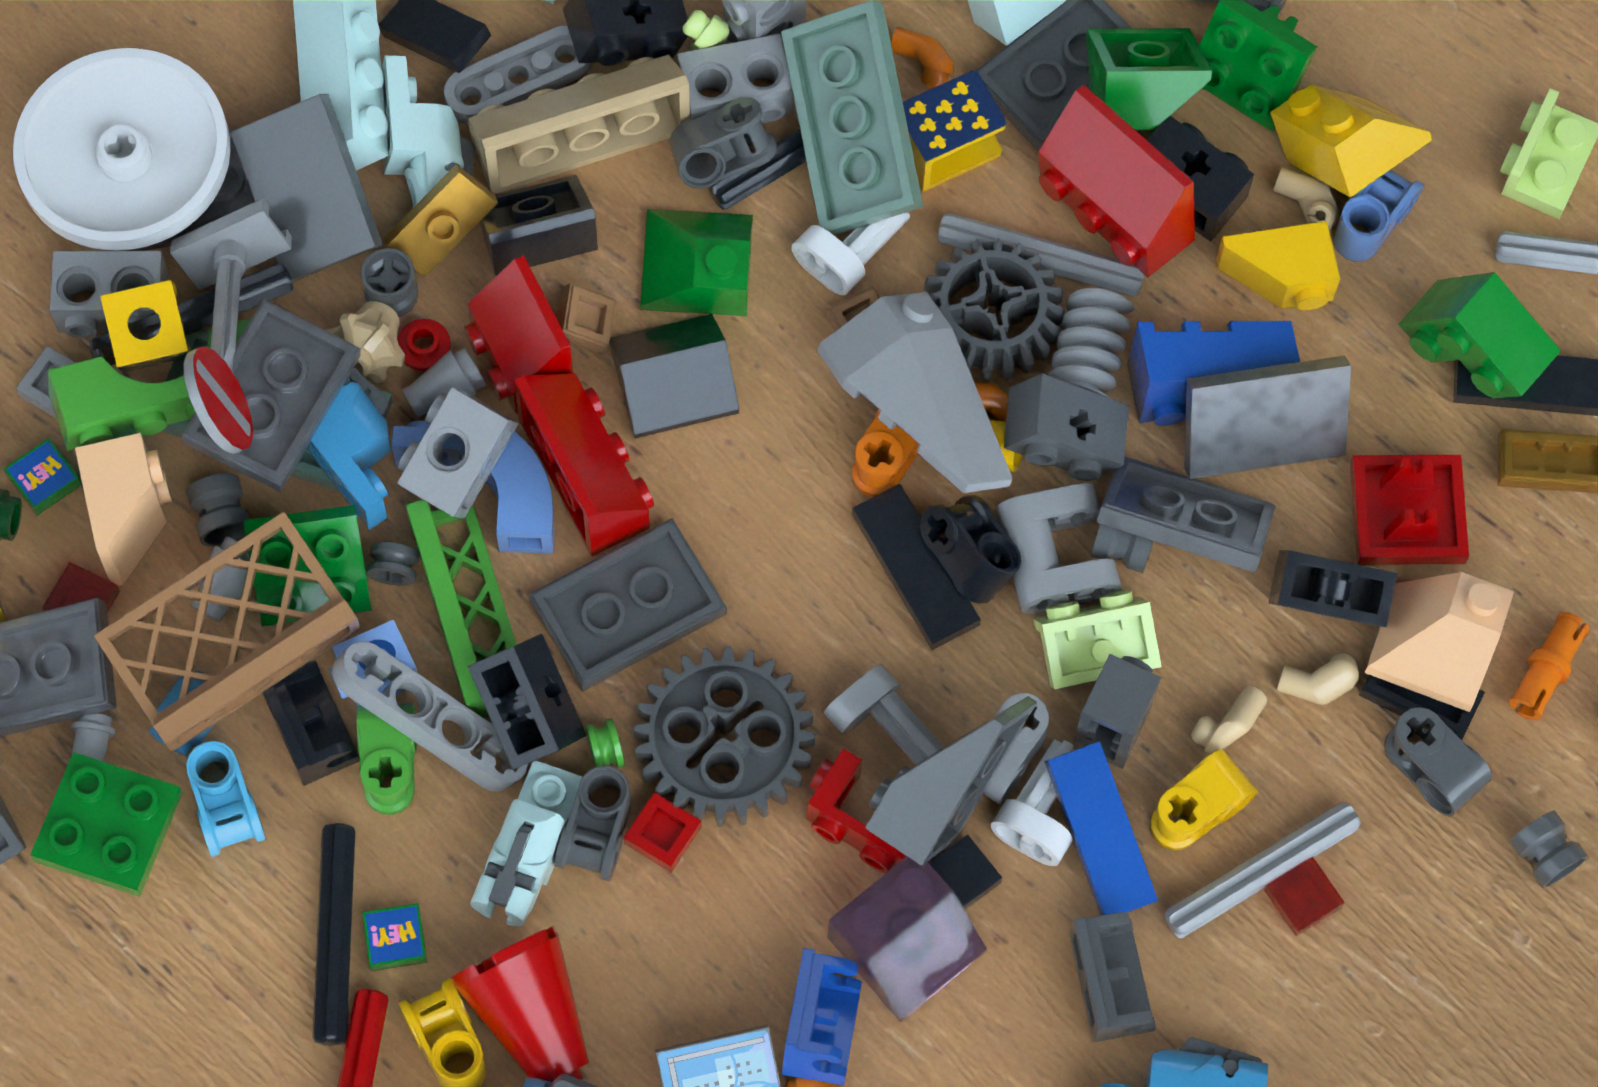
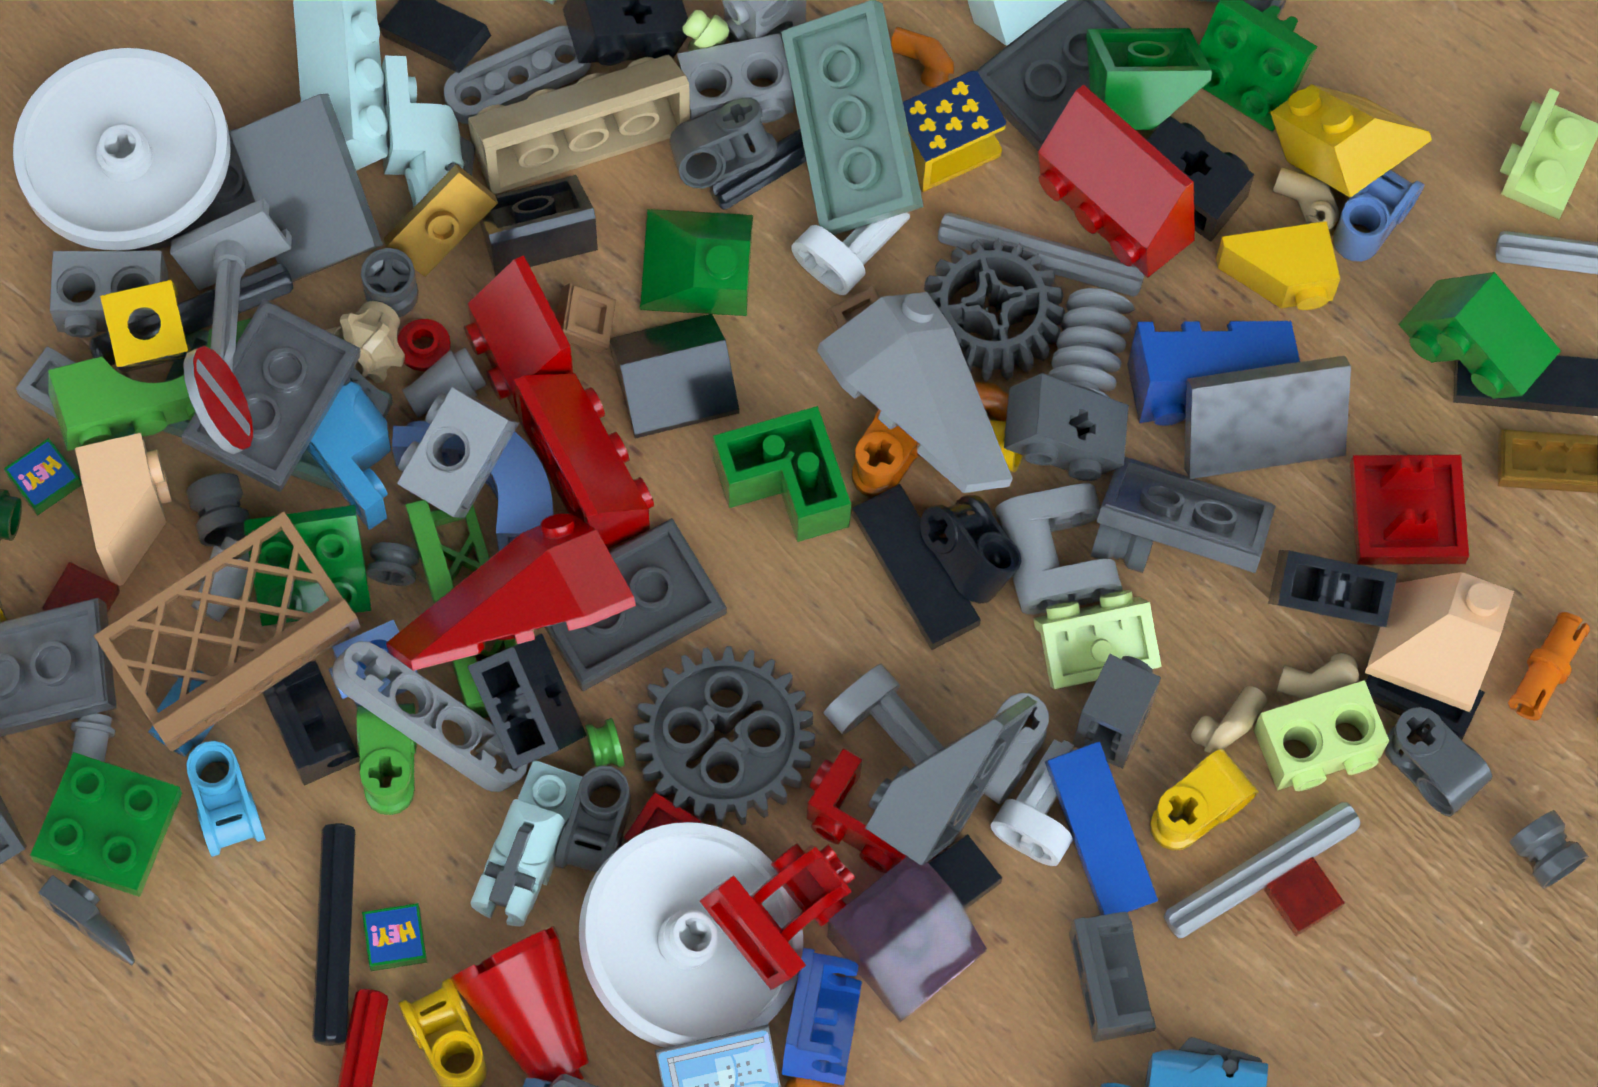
none -> dark grey plate [38,875,135,966]
none -> red wedge [386,513,636,671]
none -> white dish [579,822,803,1048]
none -> red tile [700,843,855,990]
none -> green brick [713,406,851,542]
none -> yellowish green brick [1254,680,1389,791]

